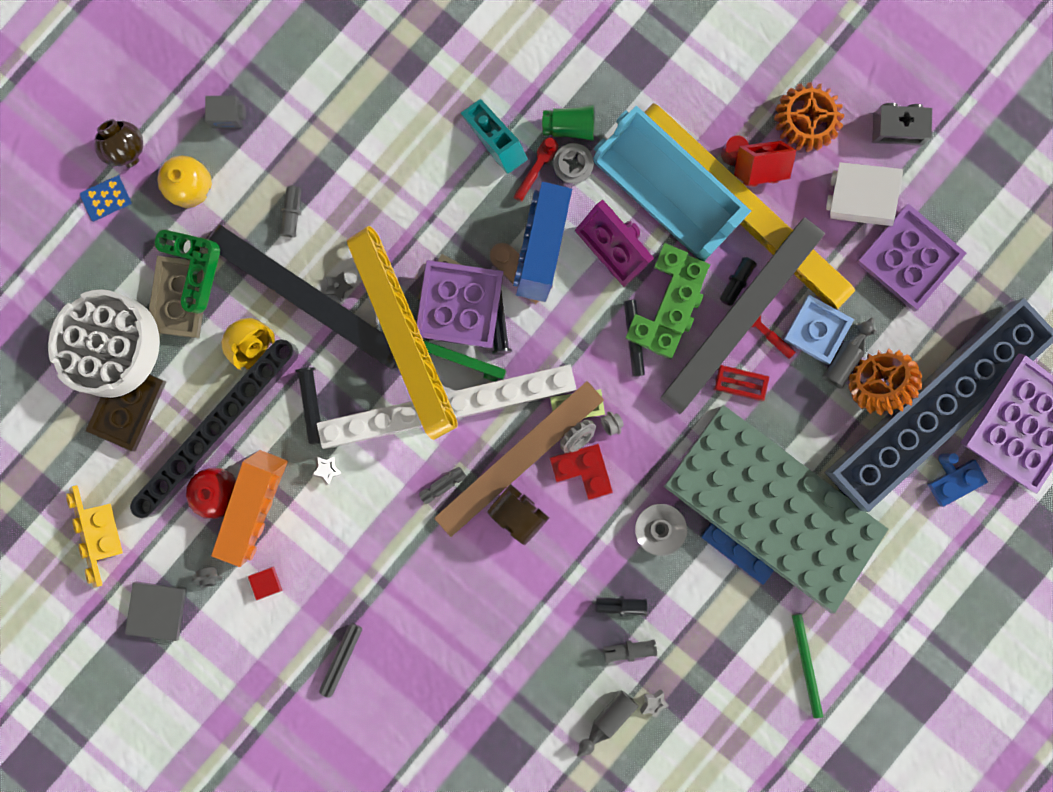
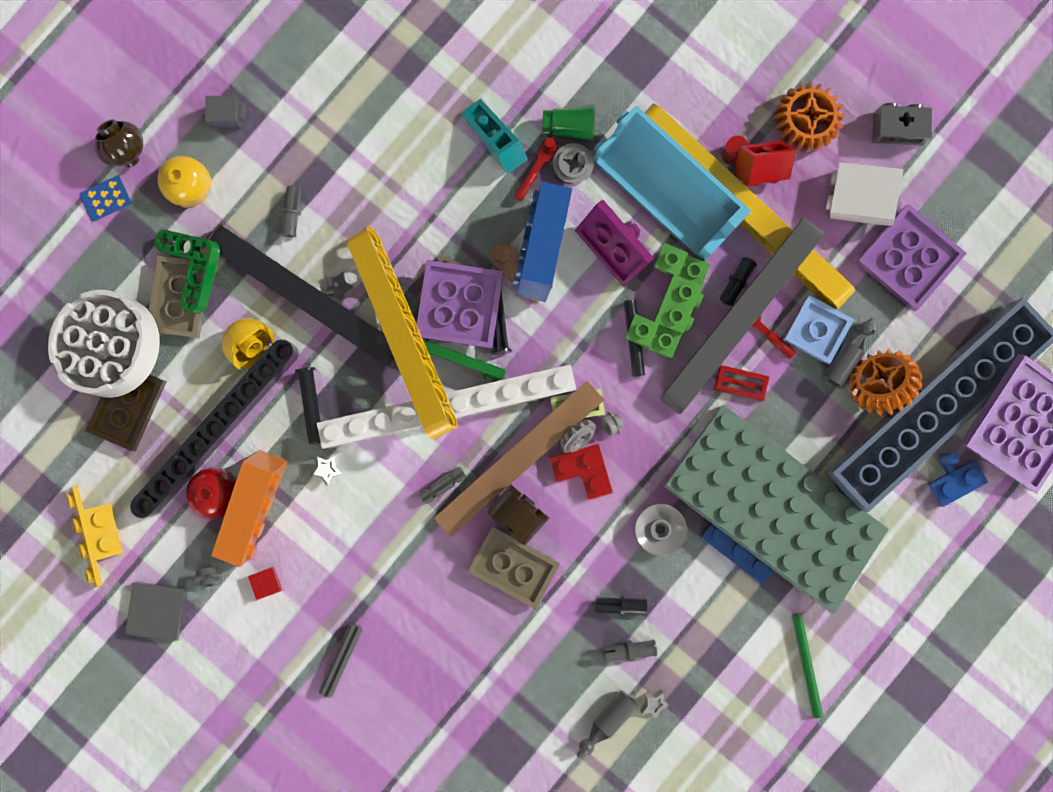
none -> dark tan plate [468,526,560,610]

